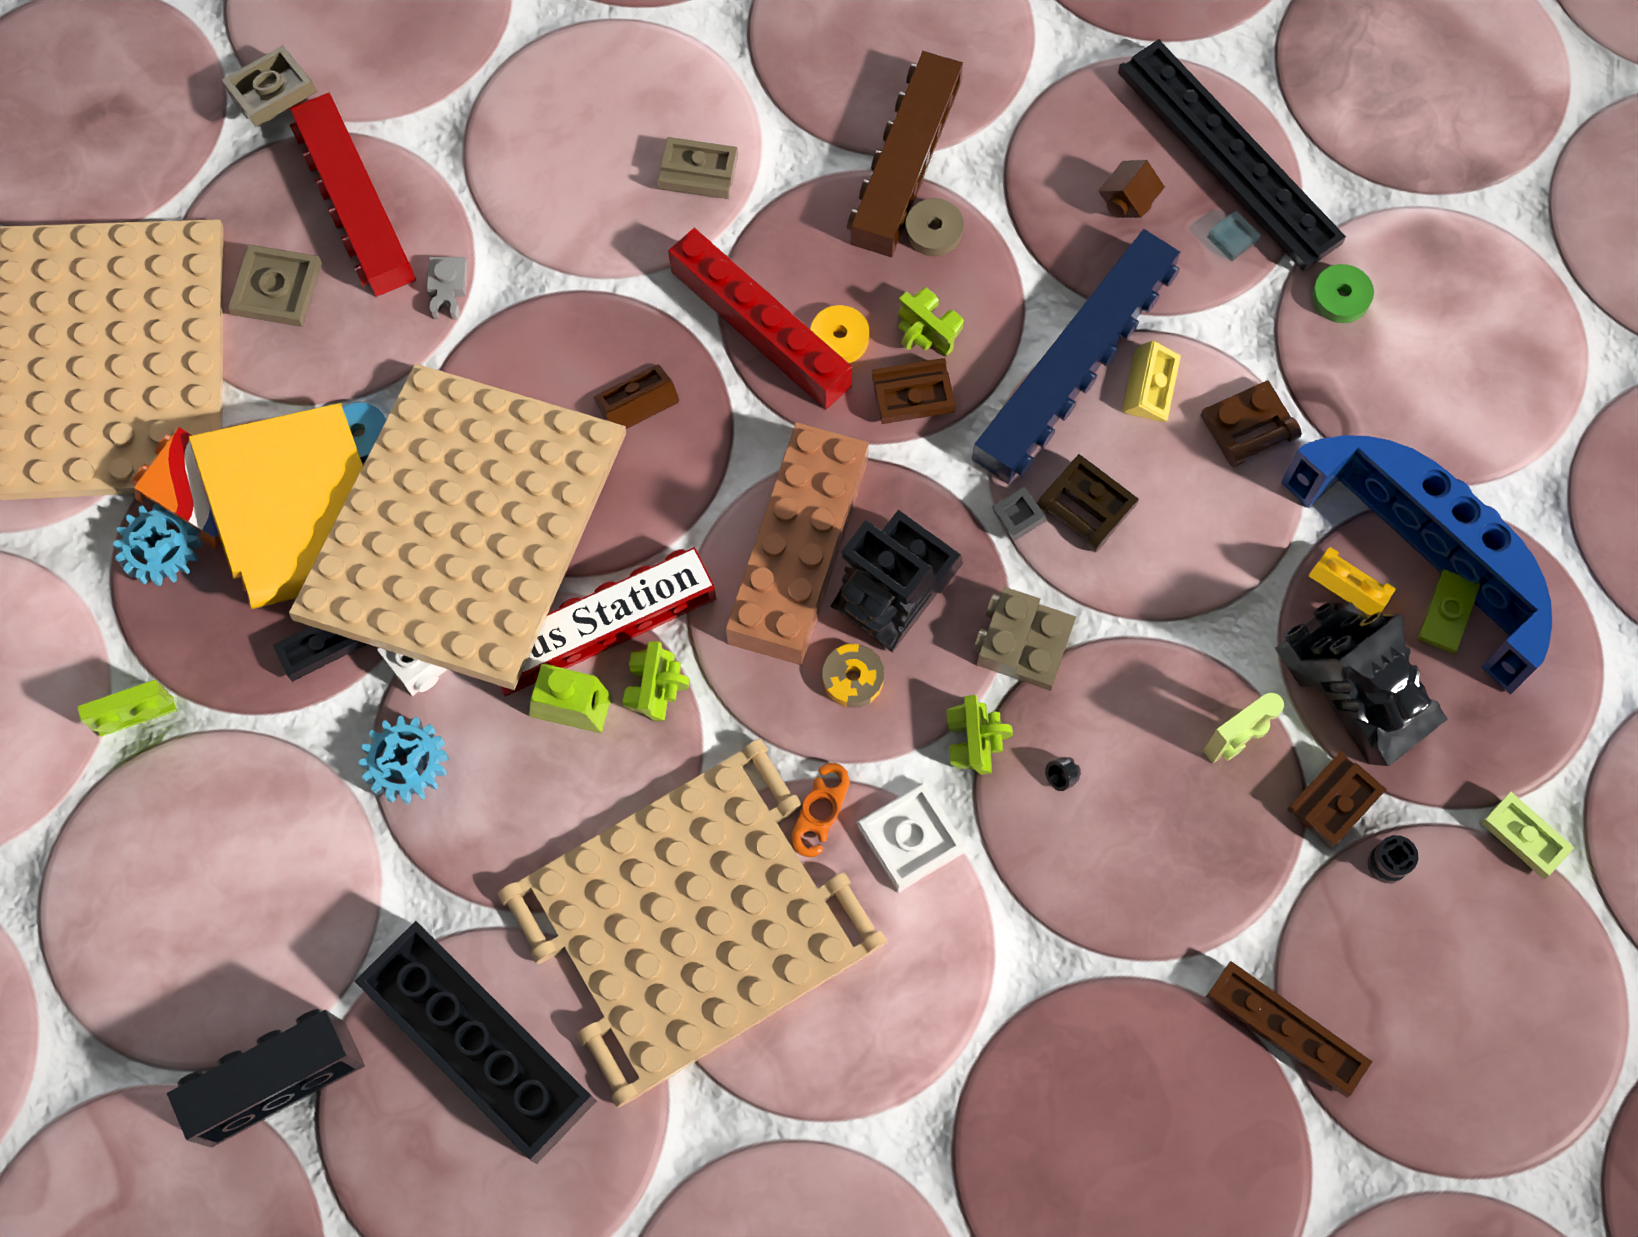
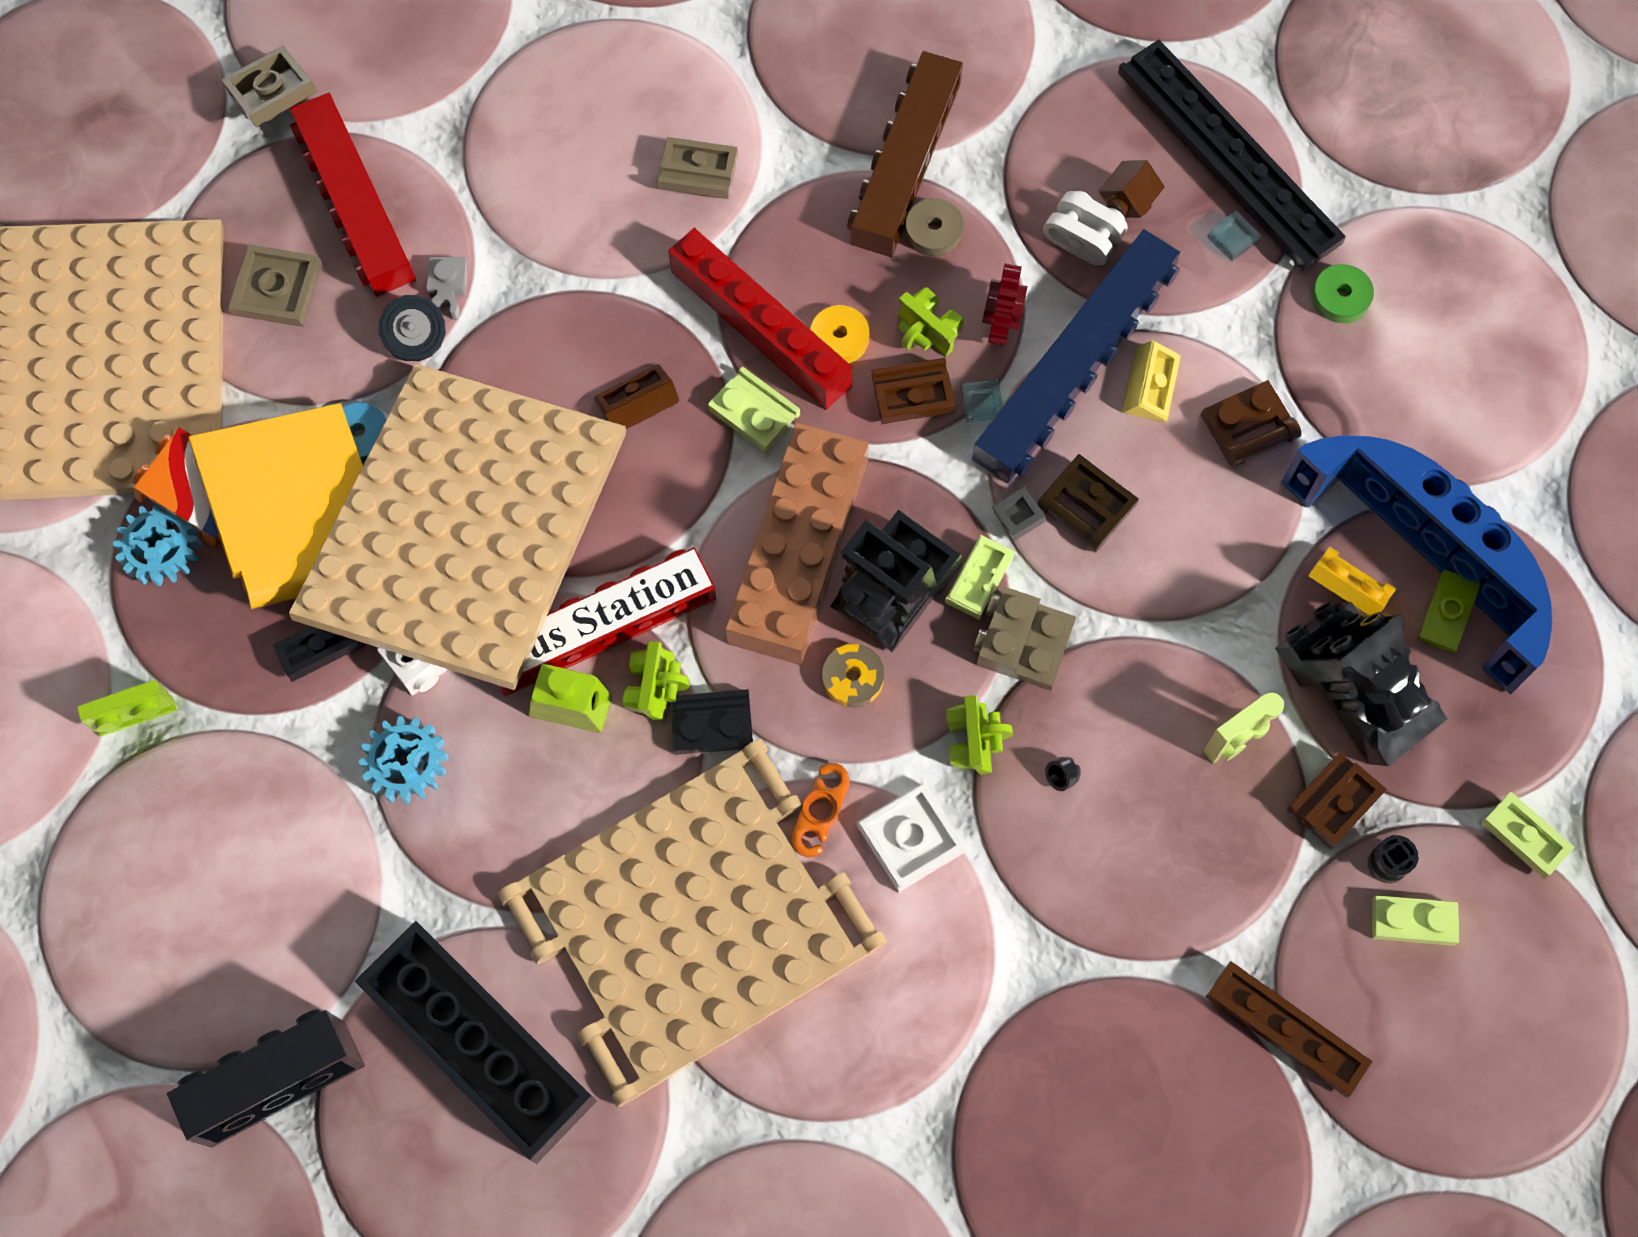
none -> black wheel [378,295,446,361]
none -> black plate [671,689,753,755]
none -> yellowish green plate [708,366,800,453]
none -> yellowish green plate [945,535,1015,620]
none -> clear light blue tile [961,379,1003,423]
none -> dark red gear [982,263,1028,346]
none -> white brick [1043,191,1128,266]
none -> yellowish green plate [1372,895,1459,946]

